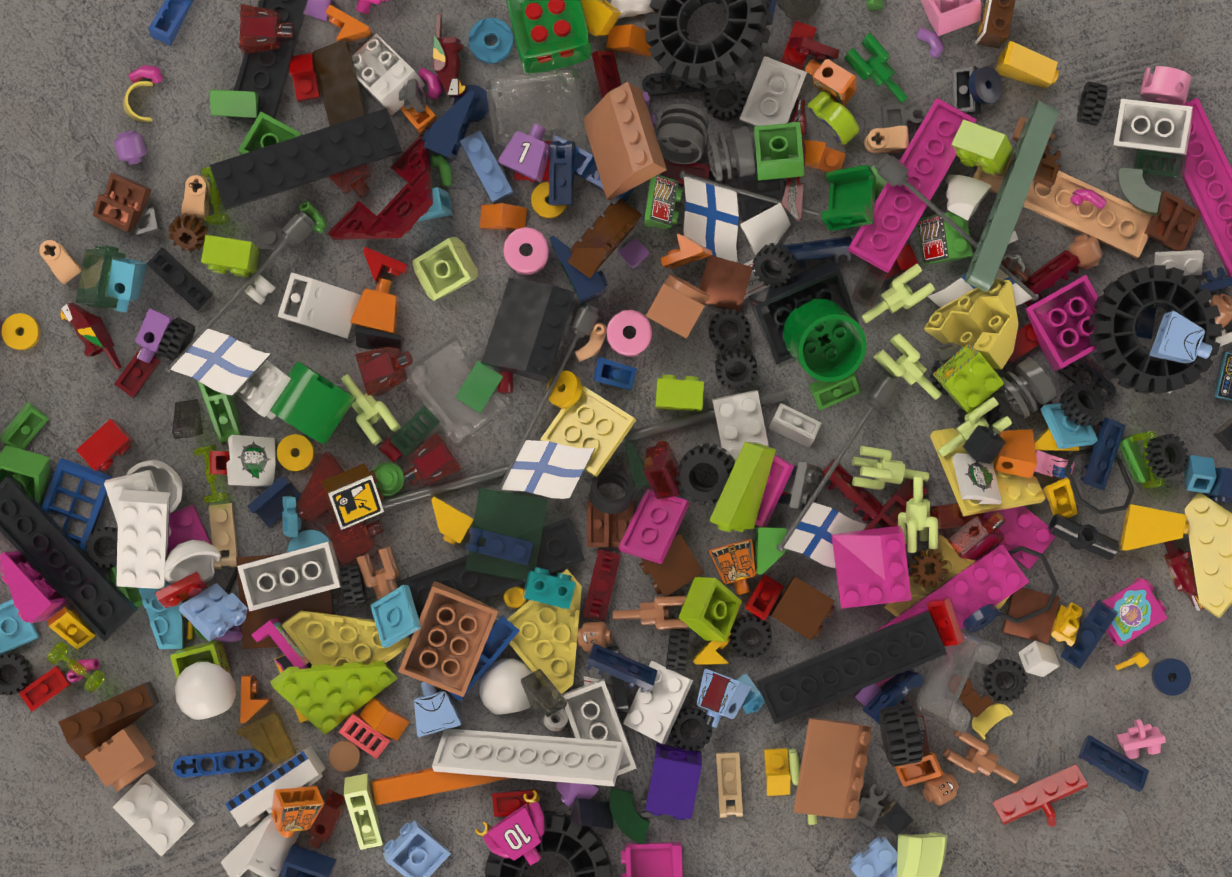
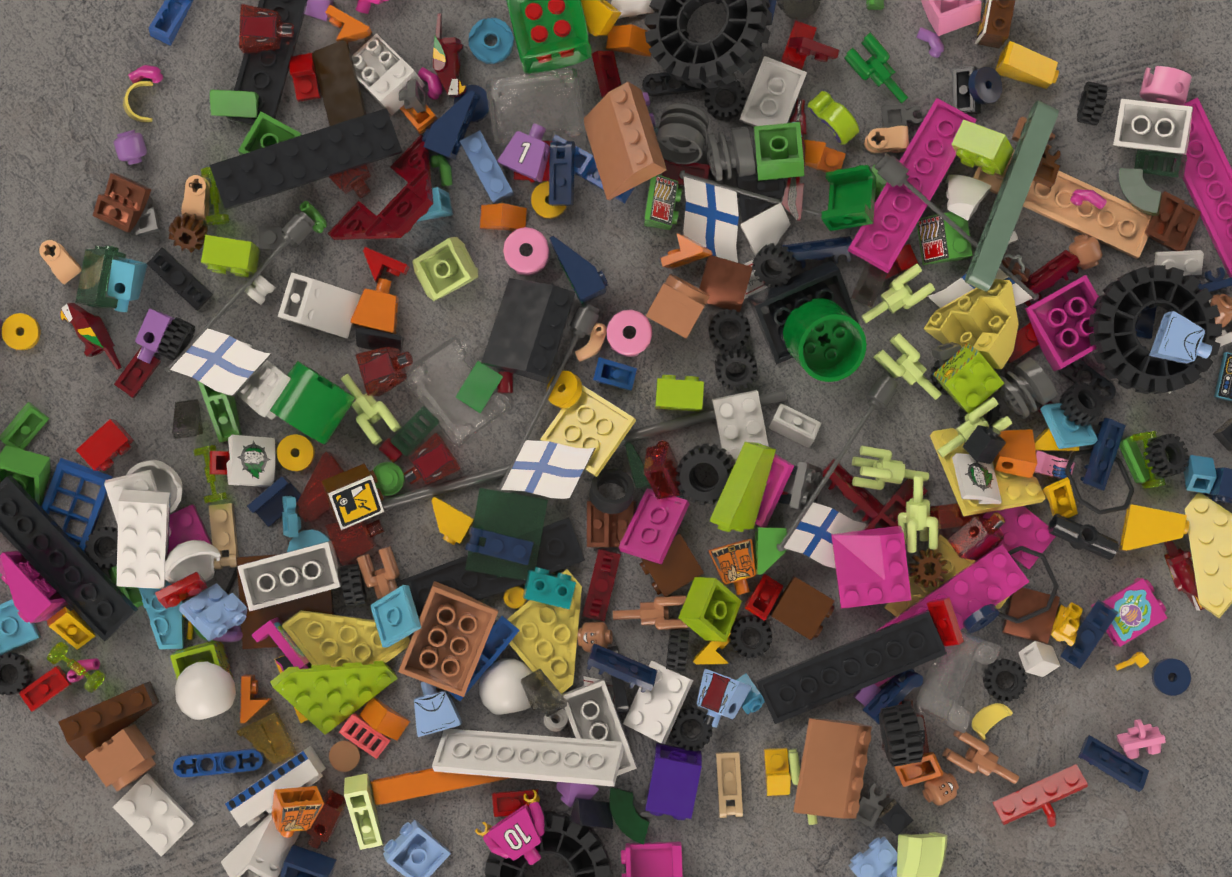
reddish brown wedge [568,198,642,278] -> none
medium lavender slope [618,237,650,270] -> none
orange torso [805,59,857,107] -> none
bright green slope [809,373,861,411] -> none
reddish brown leg [949,675,994,718] -> none

